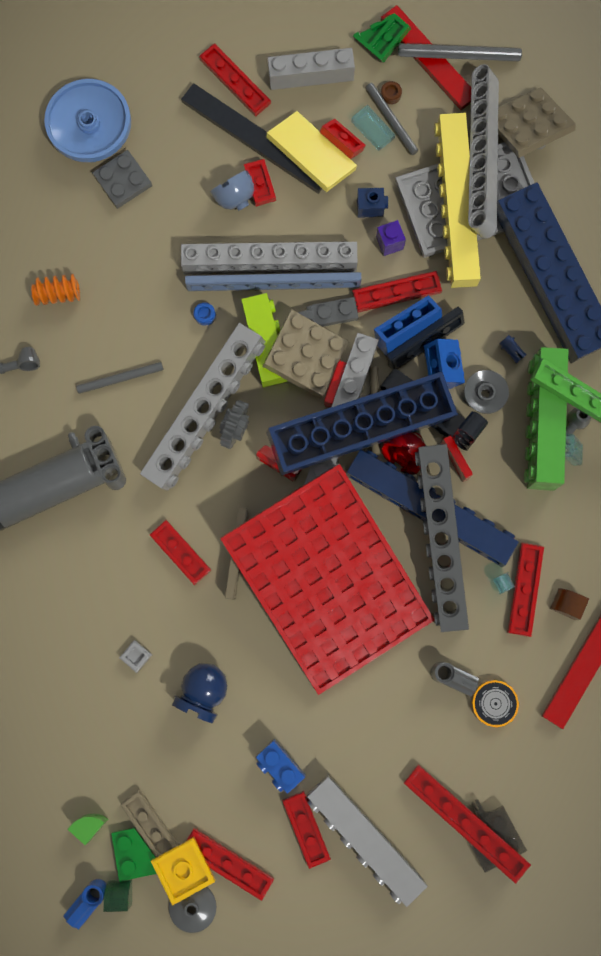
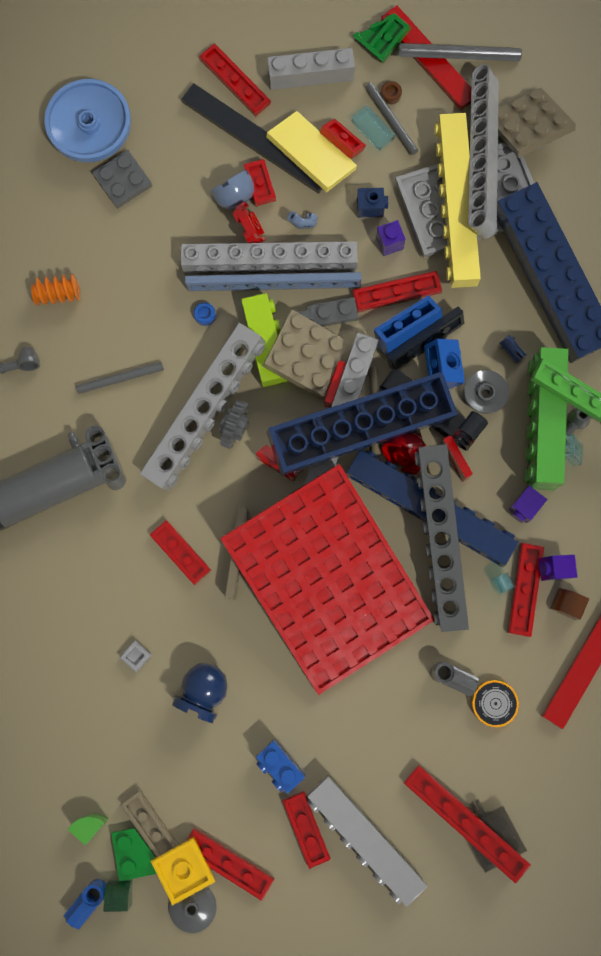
none -> red plate [233,202,266,243]
none -> sand blue arm [287,211,318,229]
none -> dark purple brick [509,485,548,523]
none -> dark purple brick [538,555,578,581]

